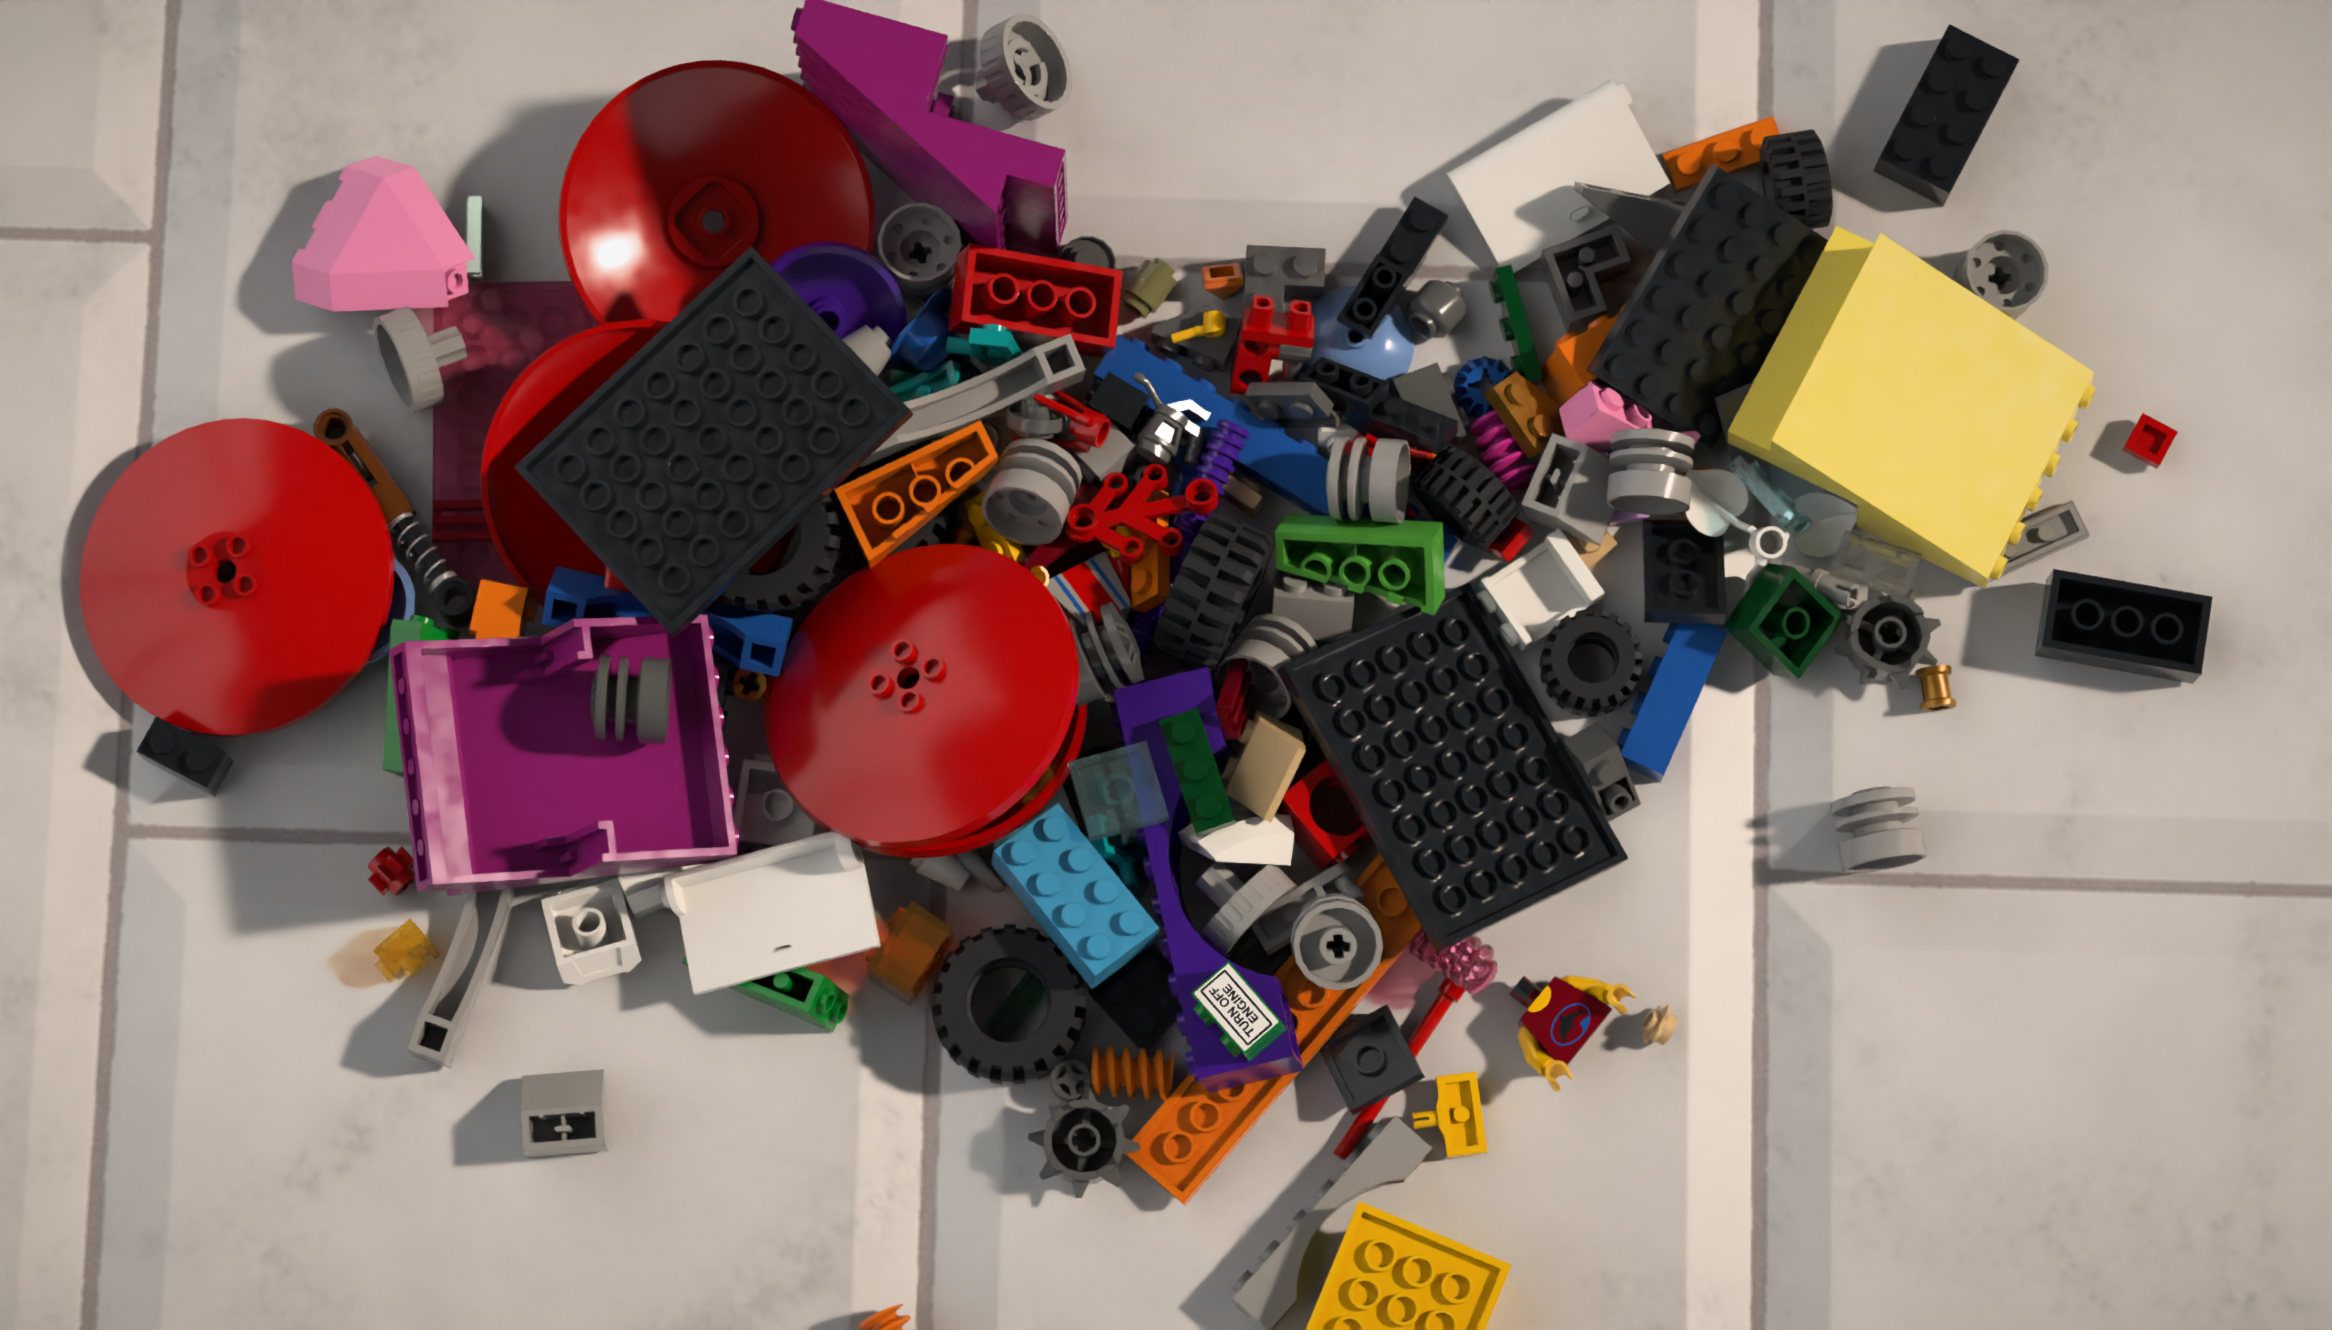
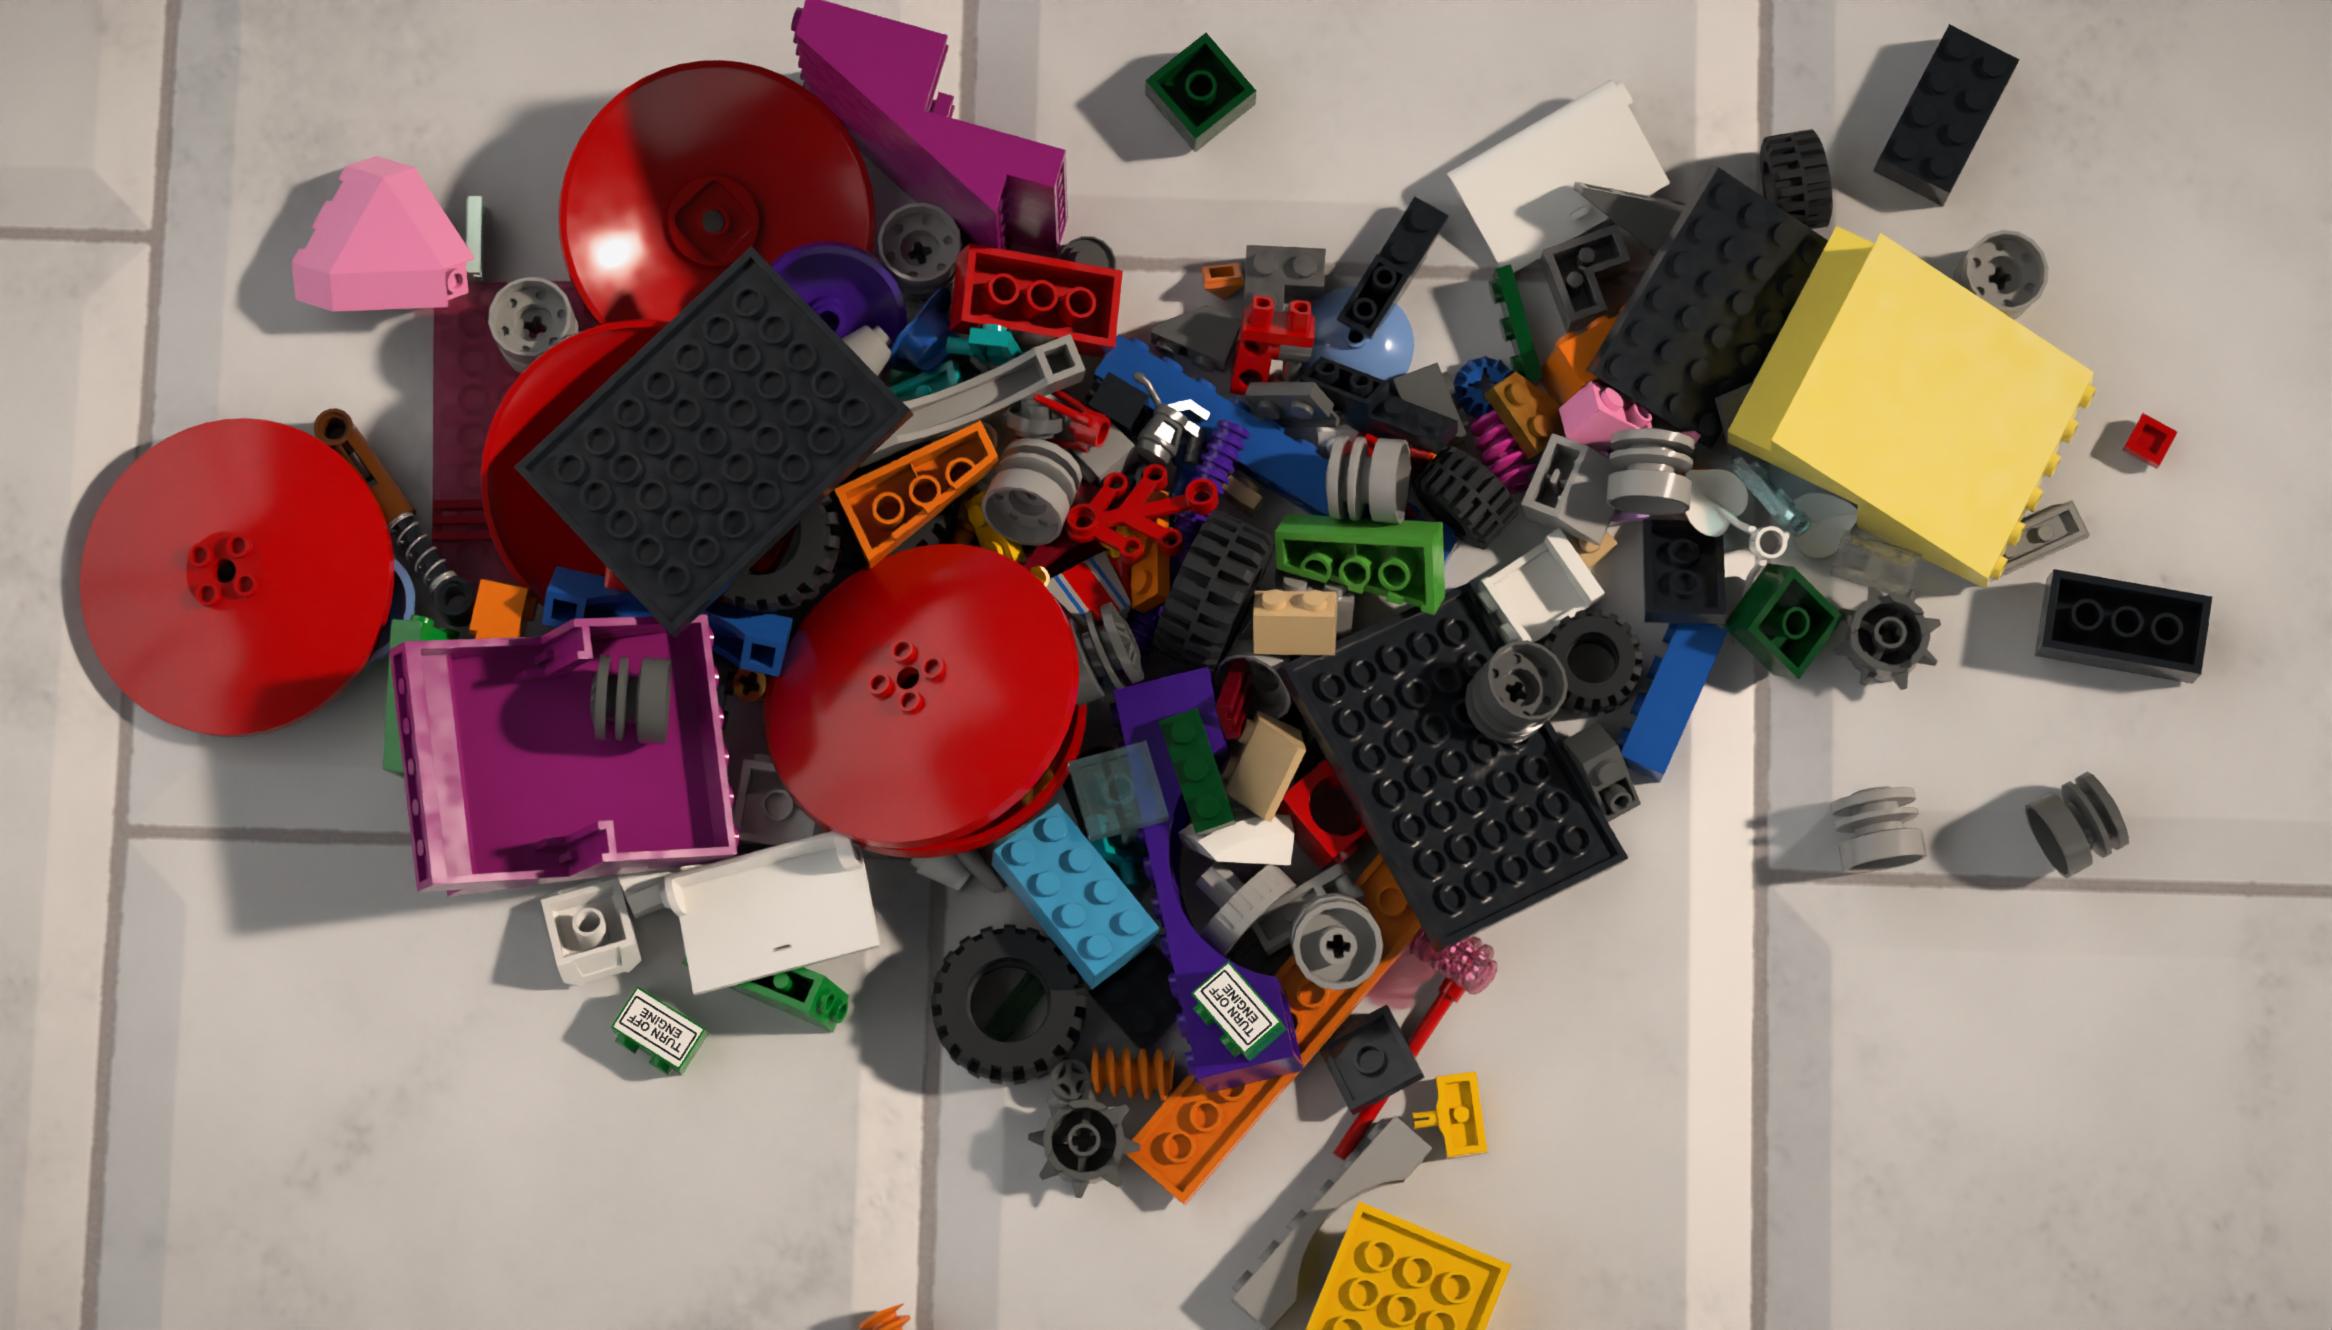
black brick [136,716,234,797] -> none
red gear [367,846,416,896] -> none
clear yellow brick [373,919,441,982] -> none
light grey piece [374,306,468,415] -> none
light grey arch [406,888,517,1069] -> none
light grey slope [520,1069,609,1157] -> none
clear orange brick [865,901,955,1006] -> none
light grey piece [974,14,1072,121] -> none
olive brick [1120,258,1177,319] -> none
yellow hand [1171,310,1226,343] -> none
dark grey head [1407,280,1466,338] -> none
red plate [1485,518,1534,563] -> none
torso [1510,975,1636,1092] -> none
tan plate [1641,1005,1677,1045] -> none
orange plate [1661,116,1780,194] -> none
light grey pin [1782,560,1860,608] -> none
pearl gold bush [1915,665,1957,712] -> none
none -> light grey wheel [488,277,582,373]
none -> brick [611,986,708,1075]
none -> dark green brick [1145,33,1257,152]
none -> tan slope [1253,590,1338,655]
none -> dark grey wheel [1465,640,1568,744]
none -> dark grey wheel [2025,771,2129,878]

